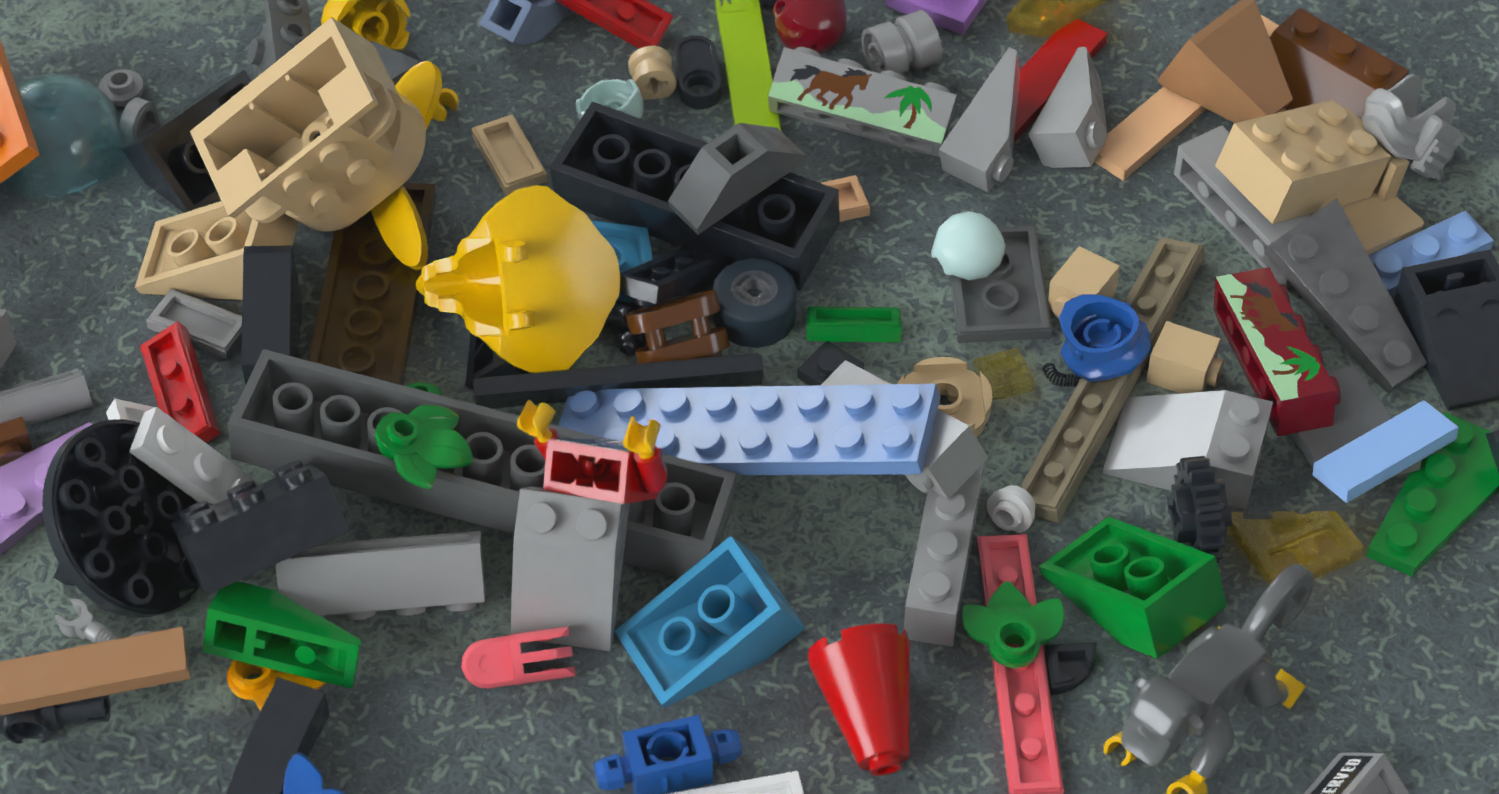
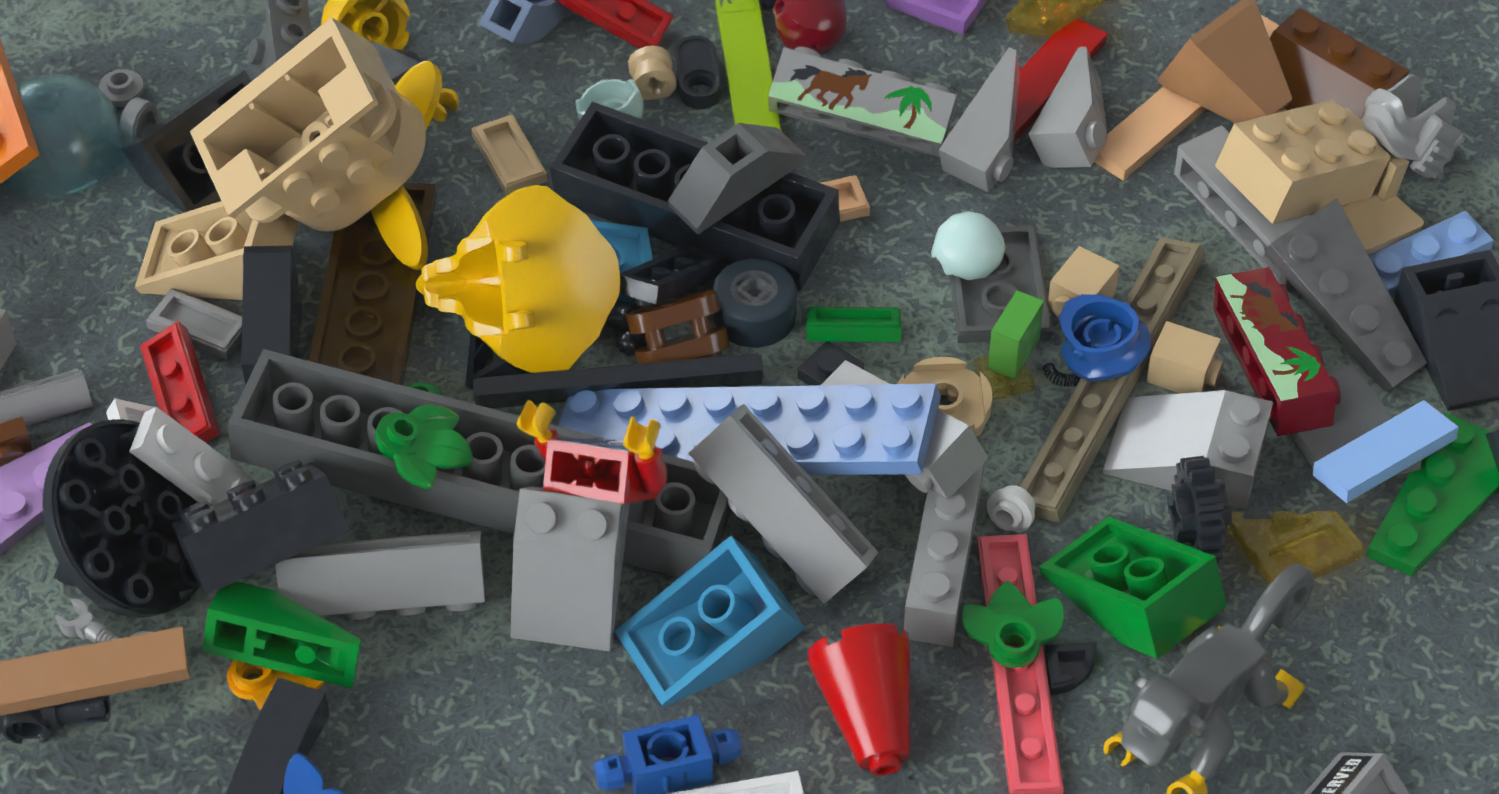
coral arm [461,626,576,689] -> none
light grey wheel [861,10,942,75] -> none
none -> light grey brick [688,403,878,604]
none -> bright green piece [988,290,1044,380]

